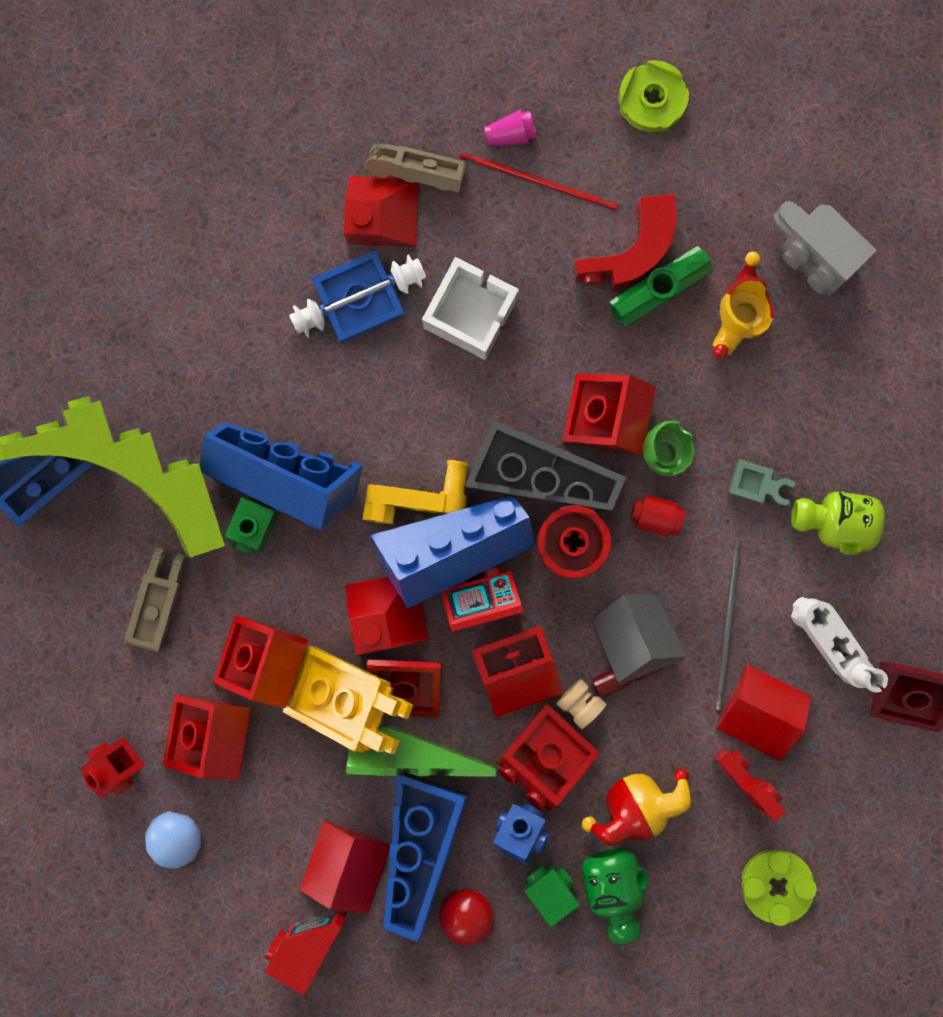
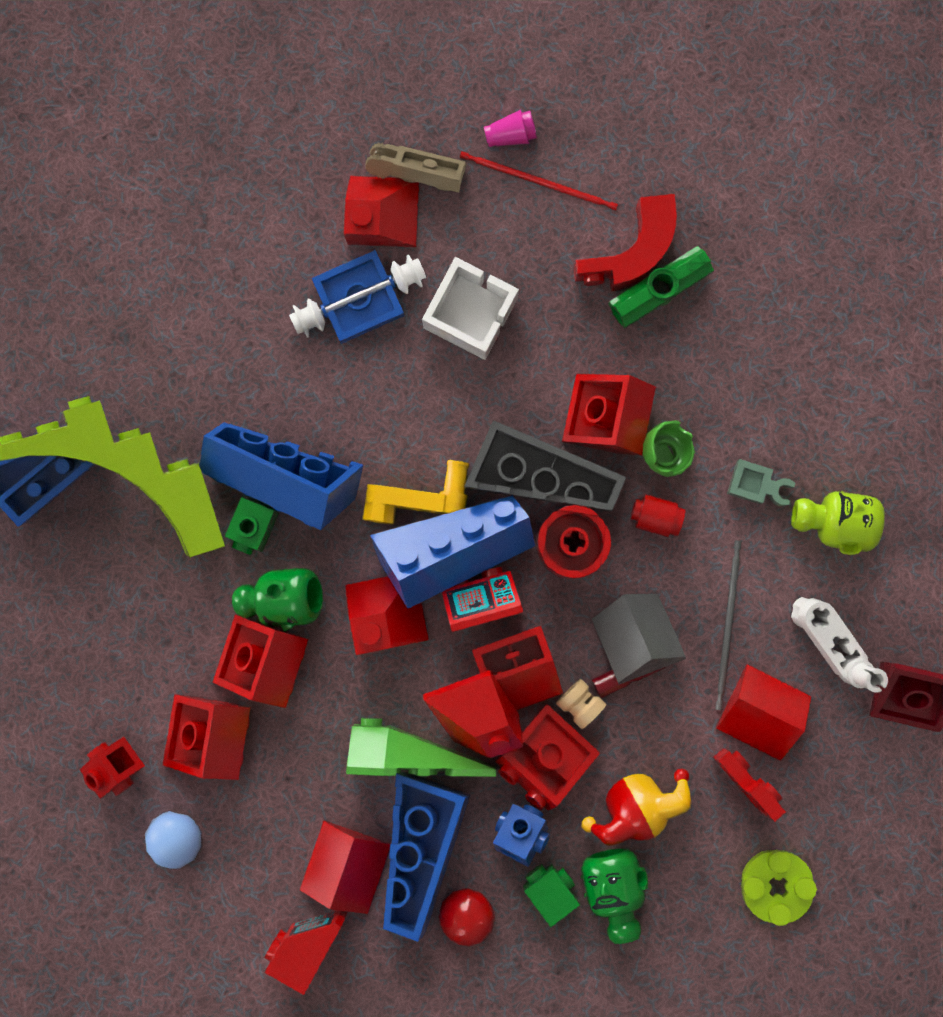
dark tan hinge [124,548,187,652] -> none
yellow tile [282,645,413,754] -> none
red slope [367,659,442,718] -> none
lime plate [618,60,689,133] -> none
yellow piece [713,251,774,359] -> none
light grey hinge [772,200,877,297] -> none
none -> green piece [232,568,324,632]
none -> red slope [423,670,523,758]

